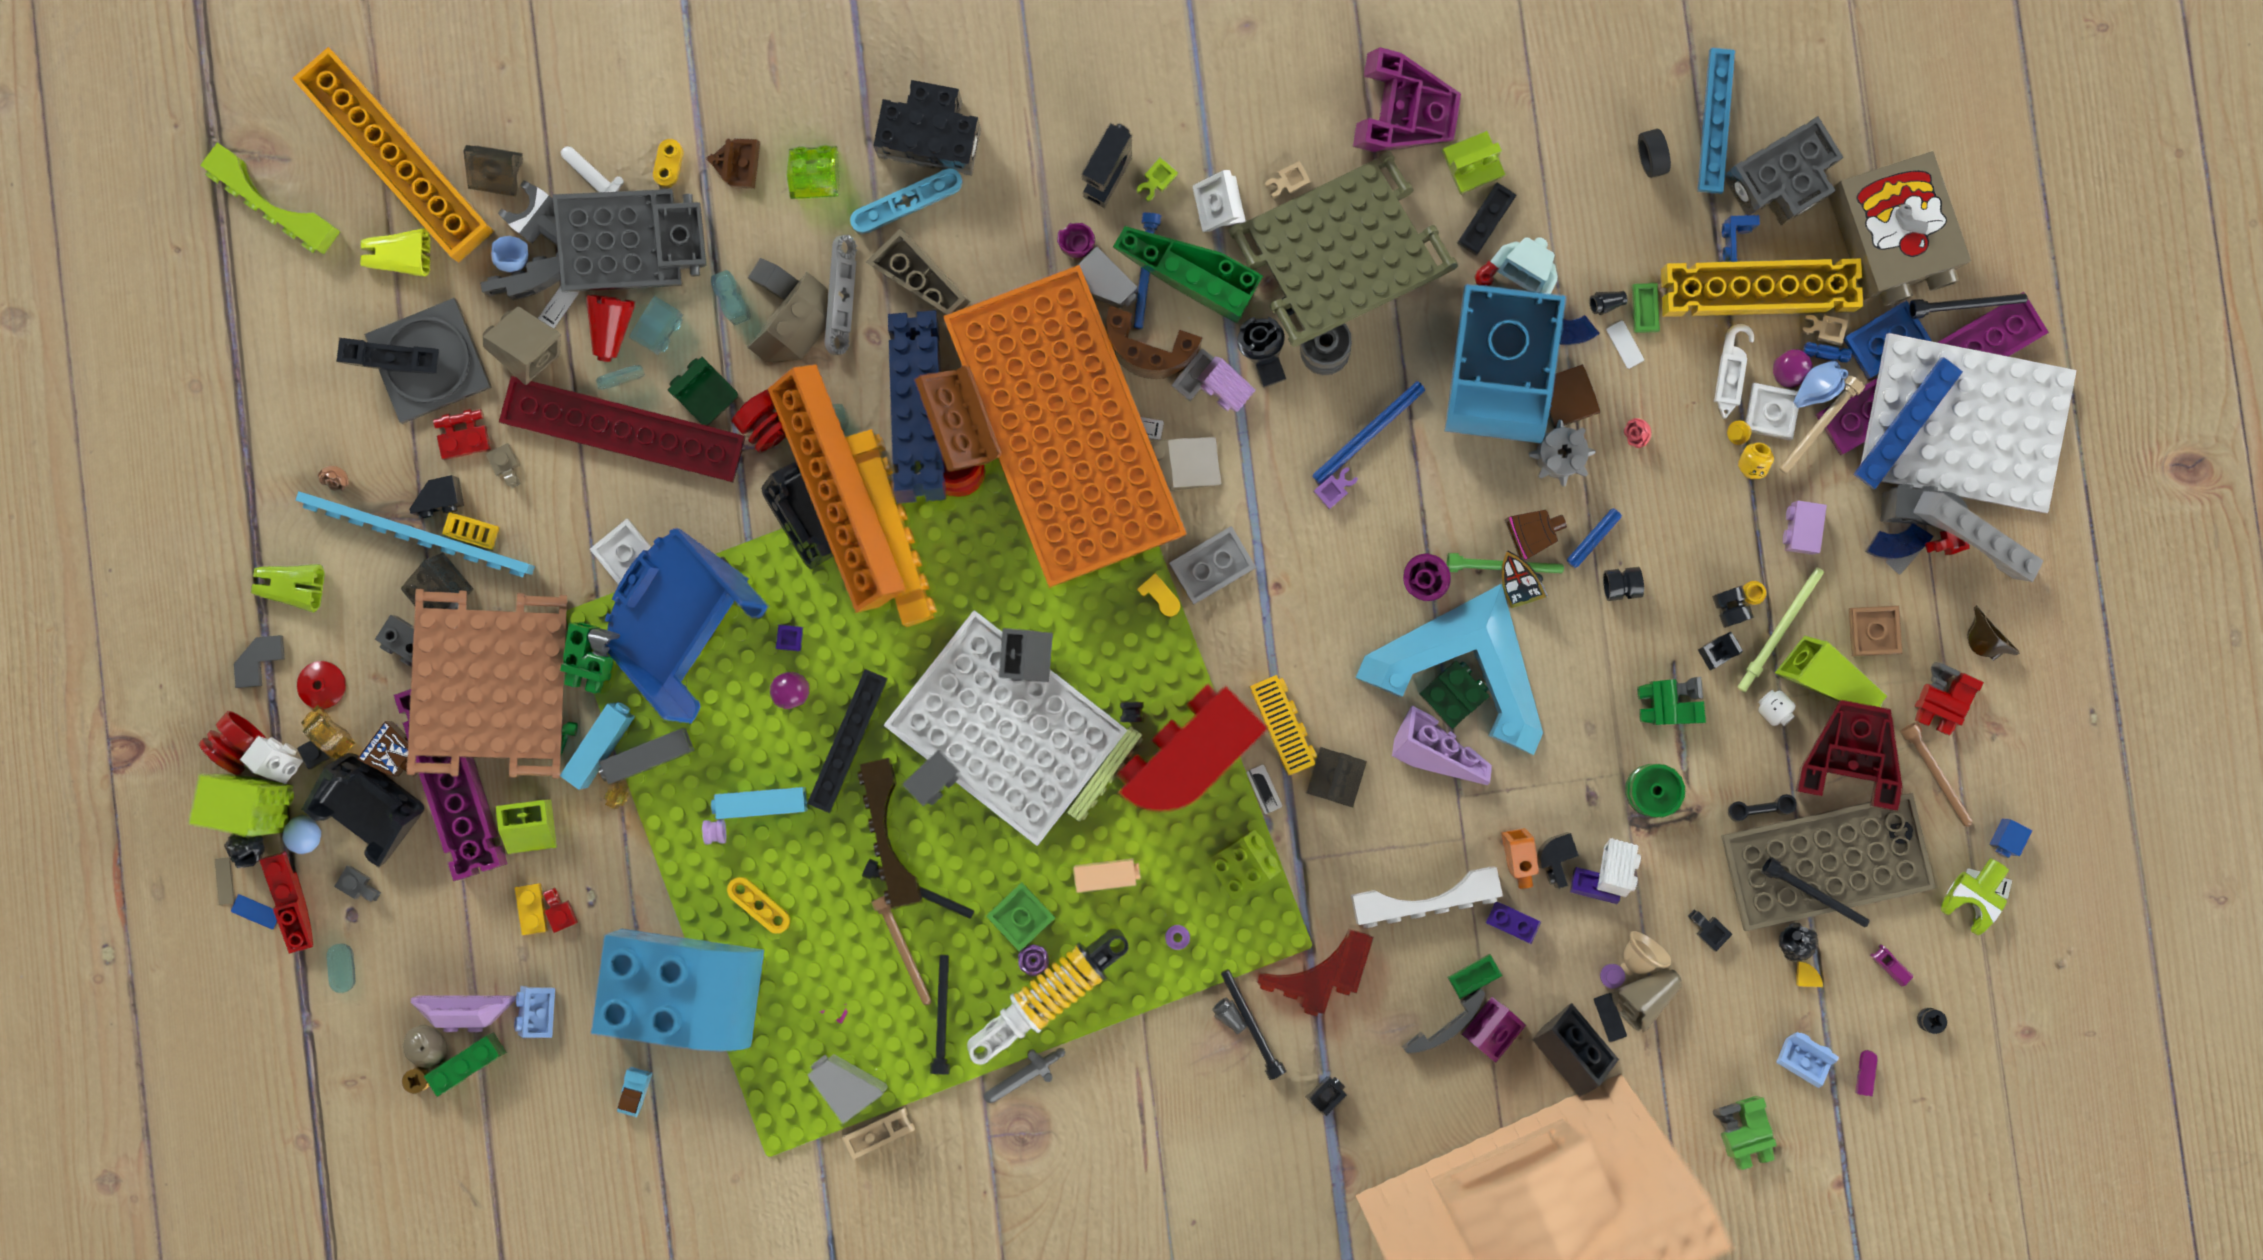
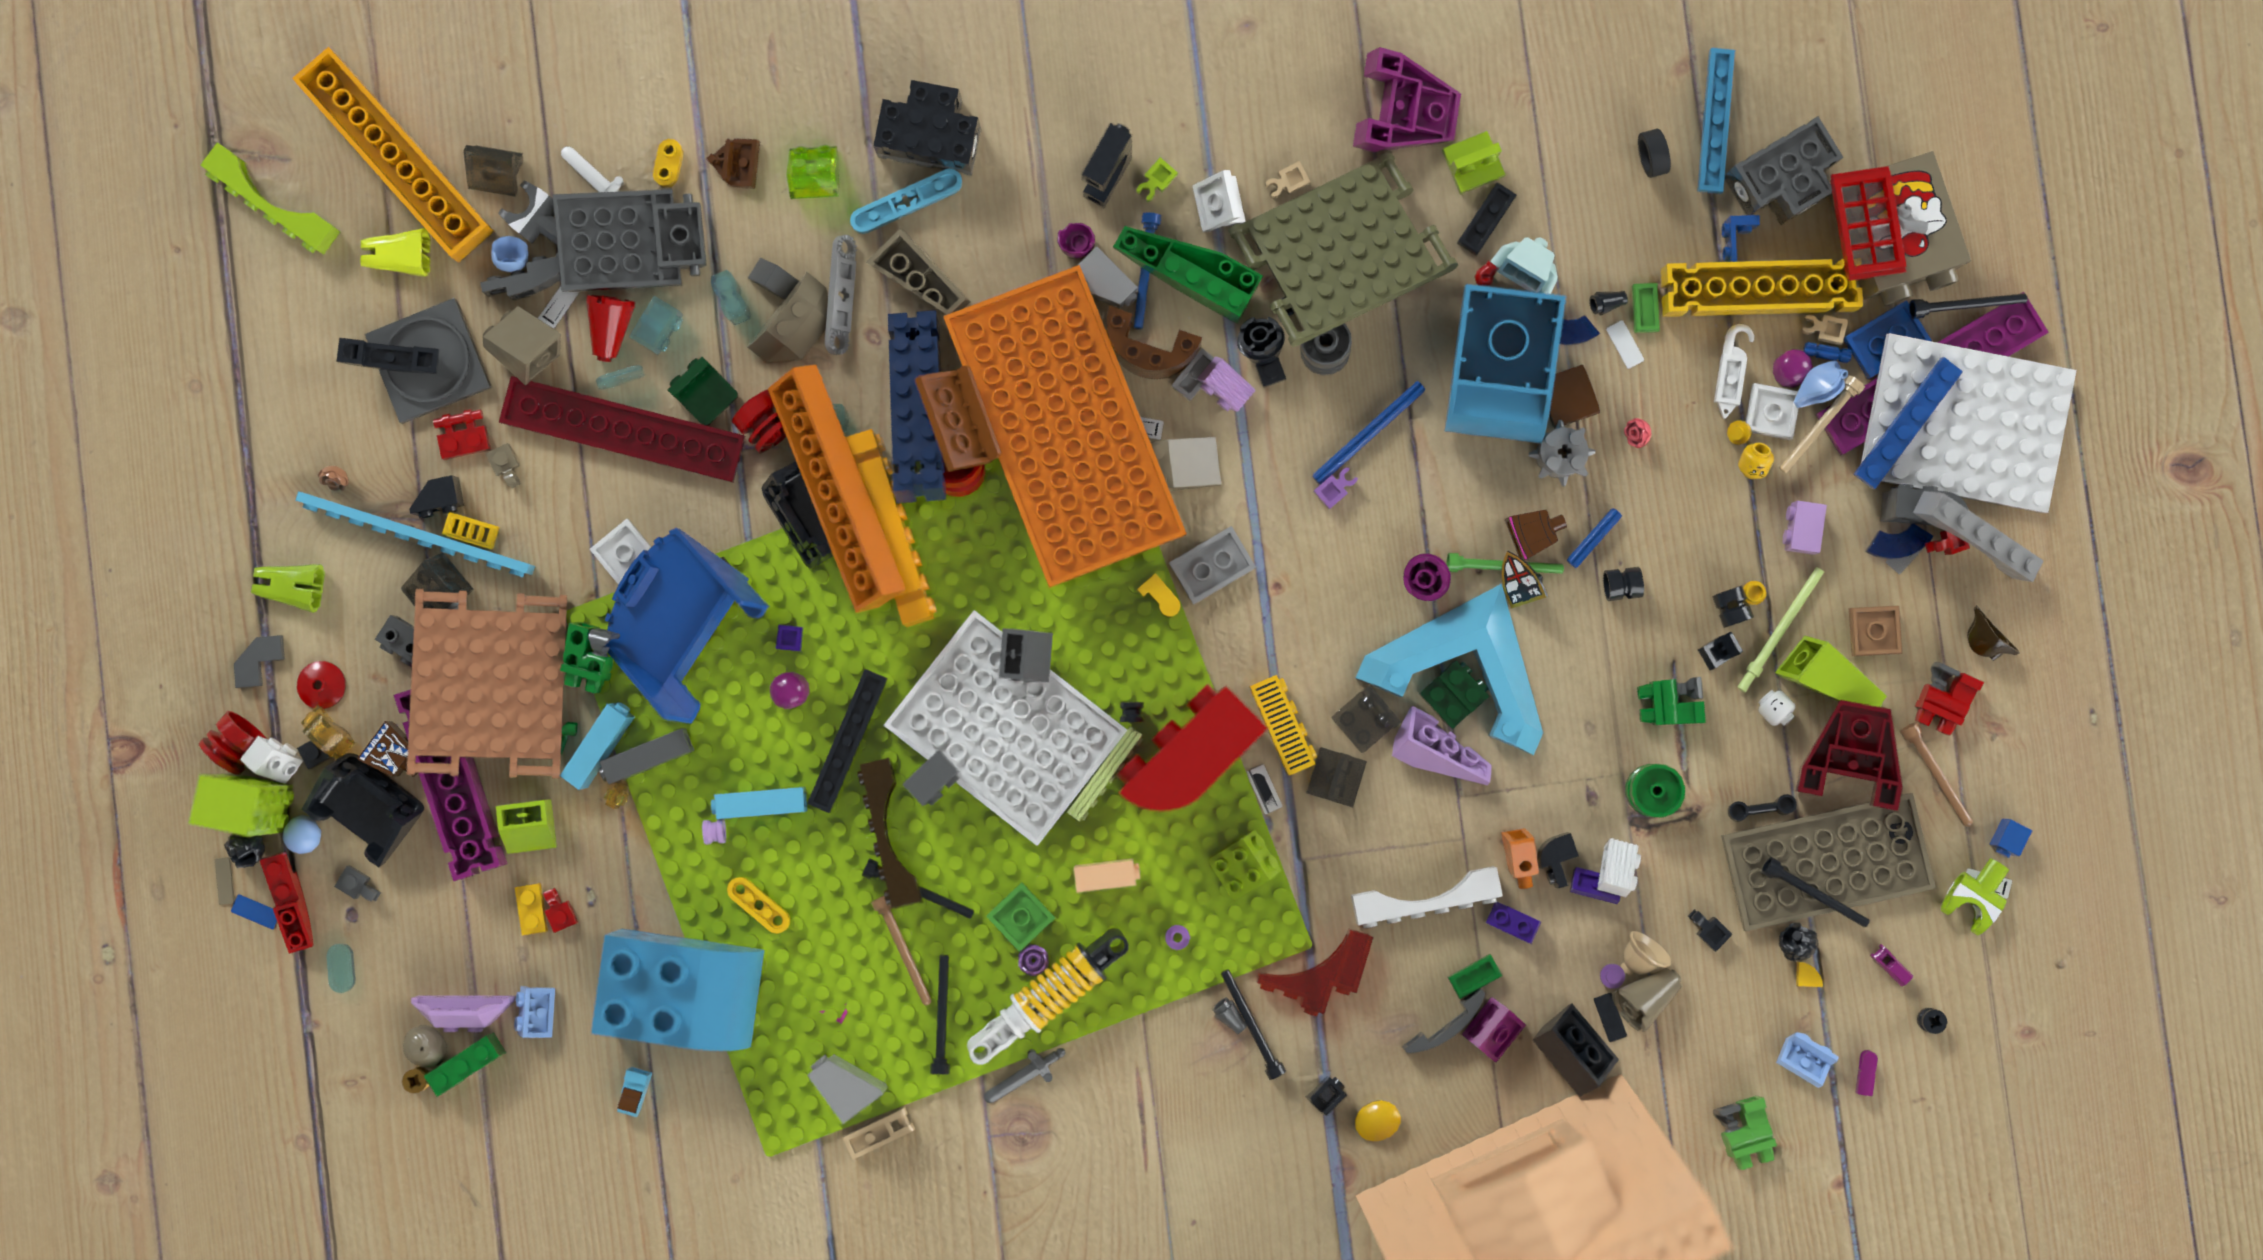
none -> clear smoke bracket [1331,685,1401,753]
none -> yellow hat [1355,1100,1401,1141]
none -> red piece [1830,166,1907,281]

